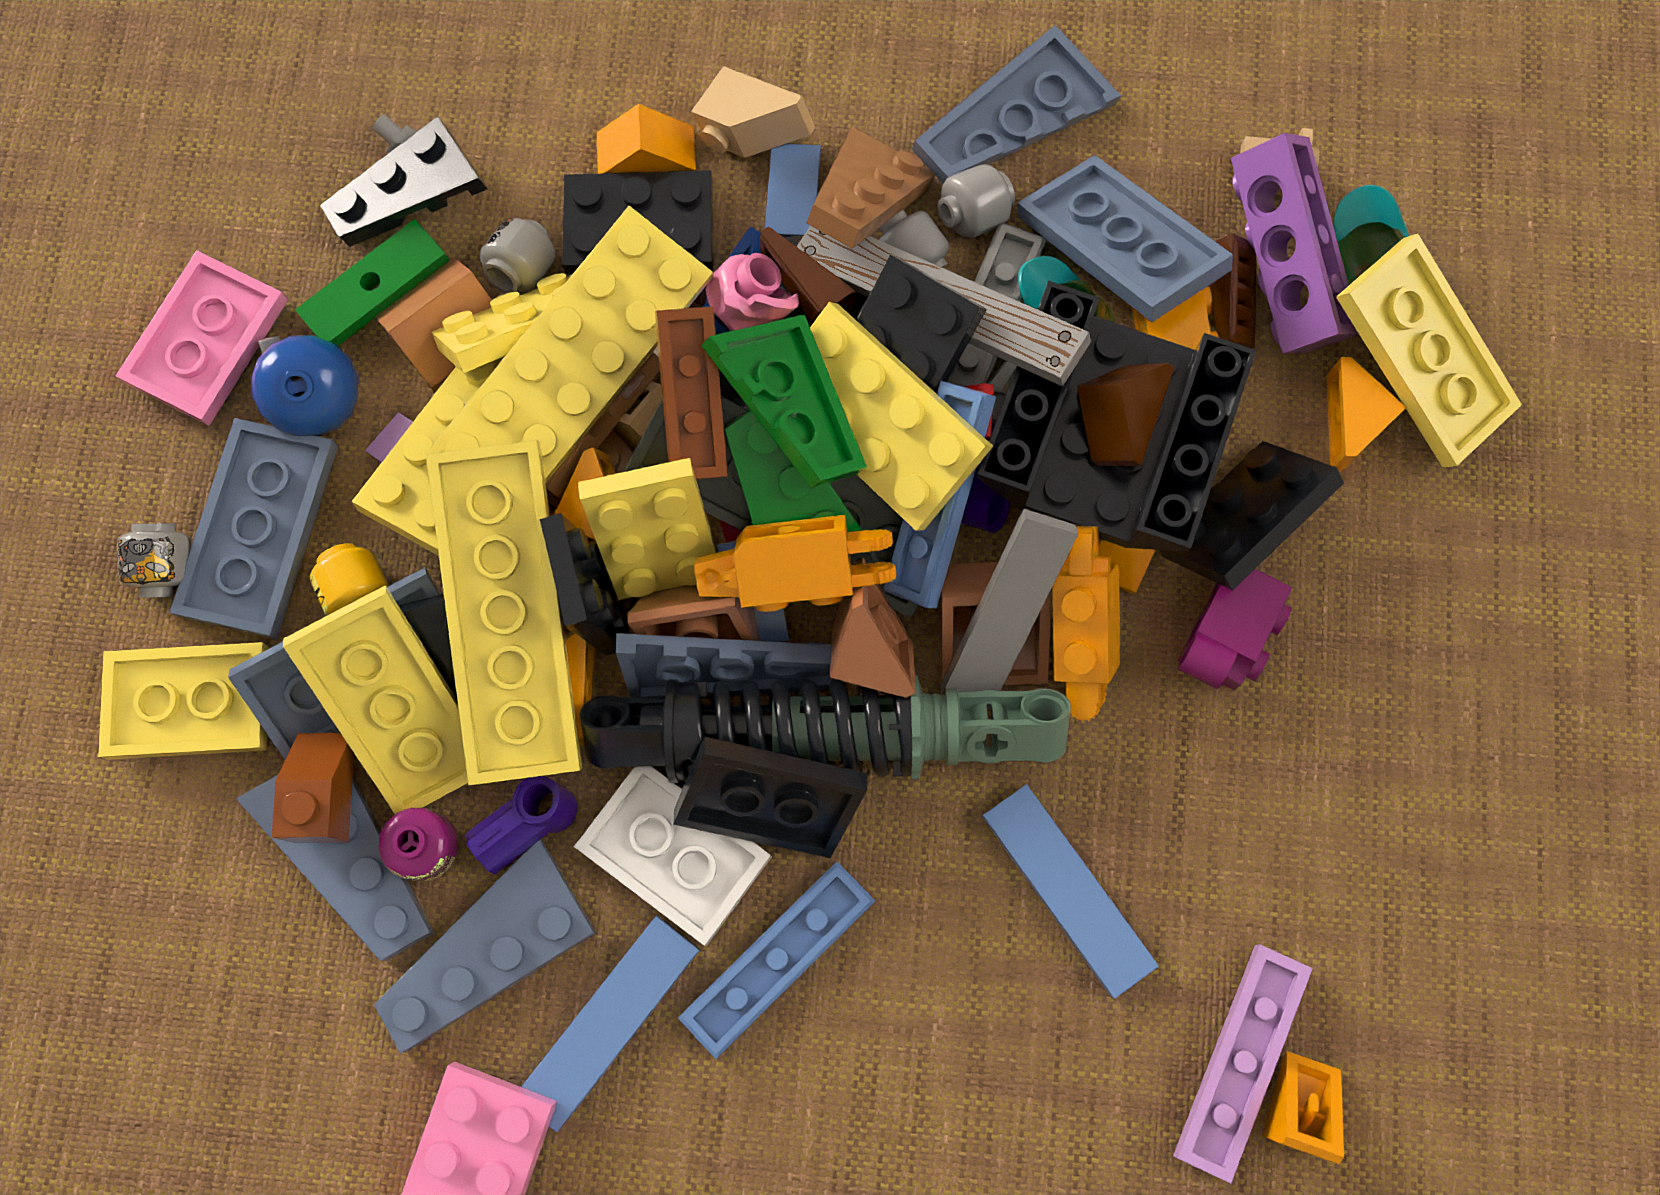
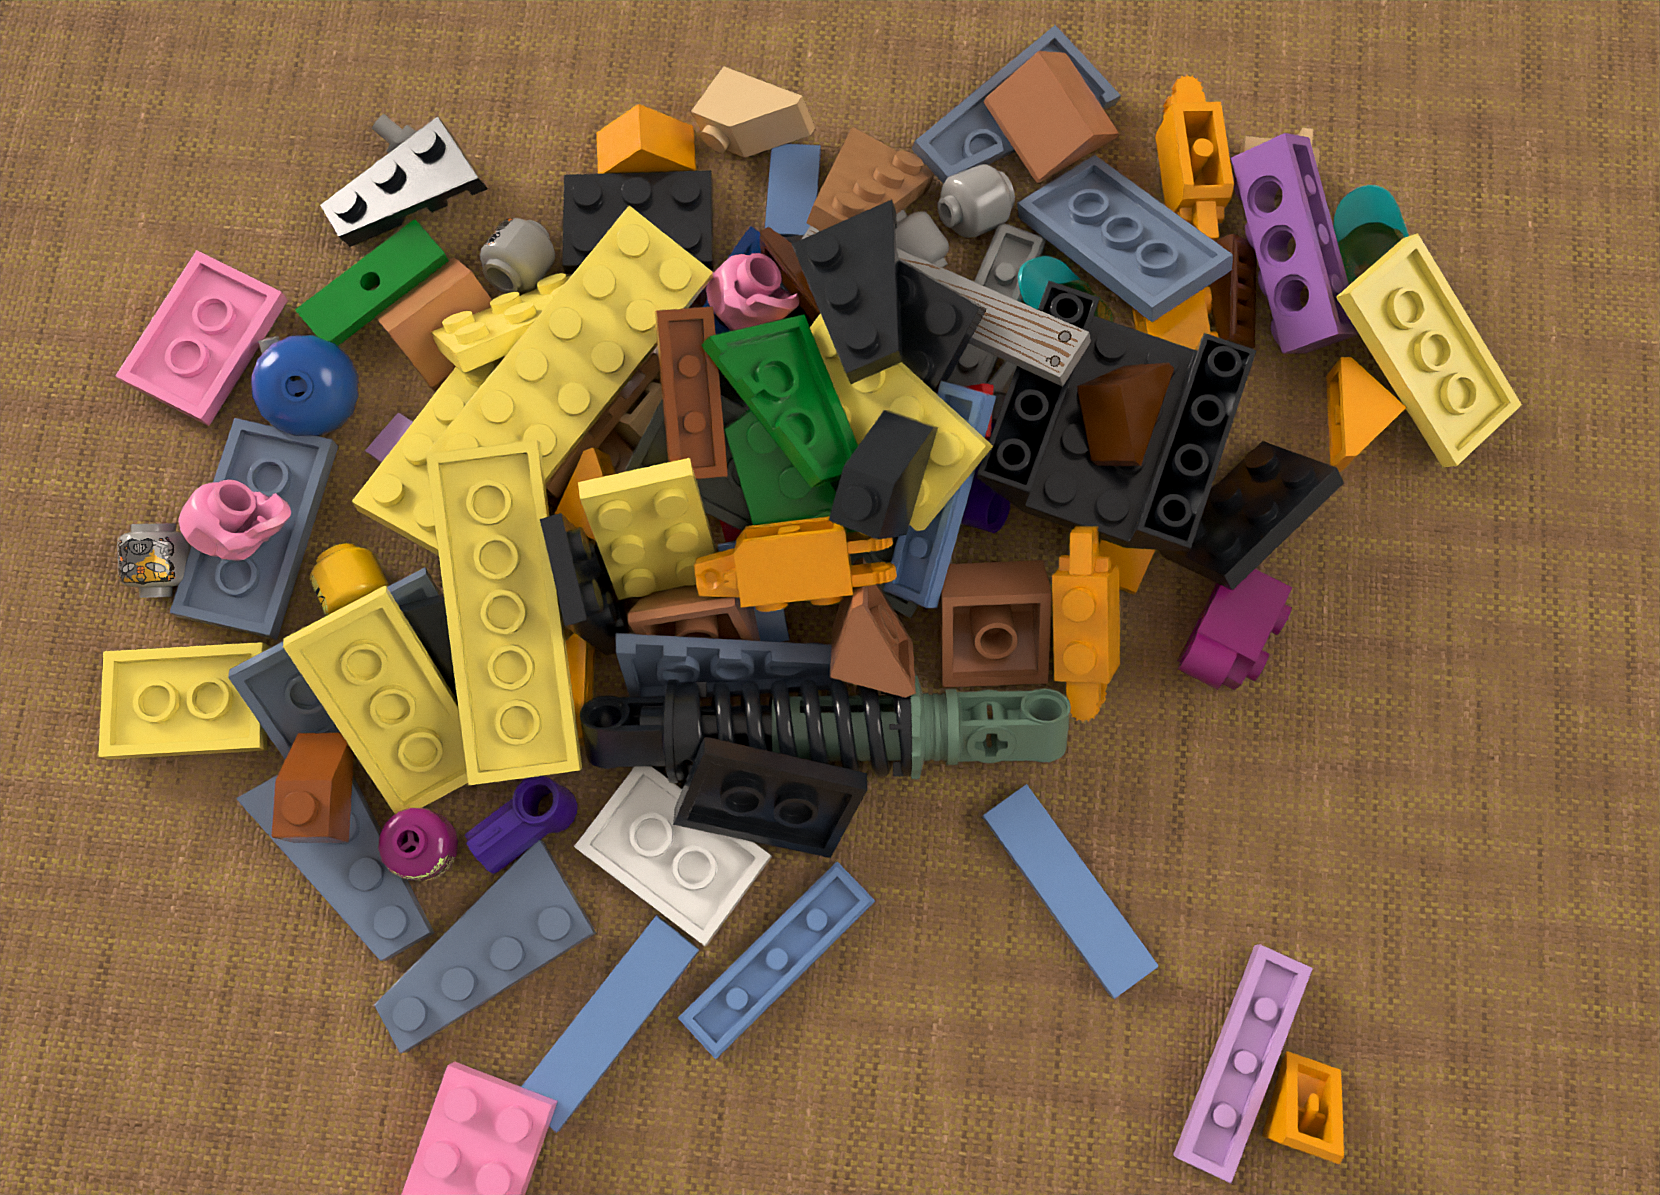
light grey tile [940,509,1078,710] -> none
none -> bright pink head [179,480,291,561]
none -> black wing [791,199,903,384]
none -> black slope [829,410,938,540]
none -> nougat slope [984,51,1119,184]
none -> light orange hinge [1155,75,1234,241]

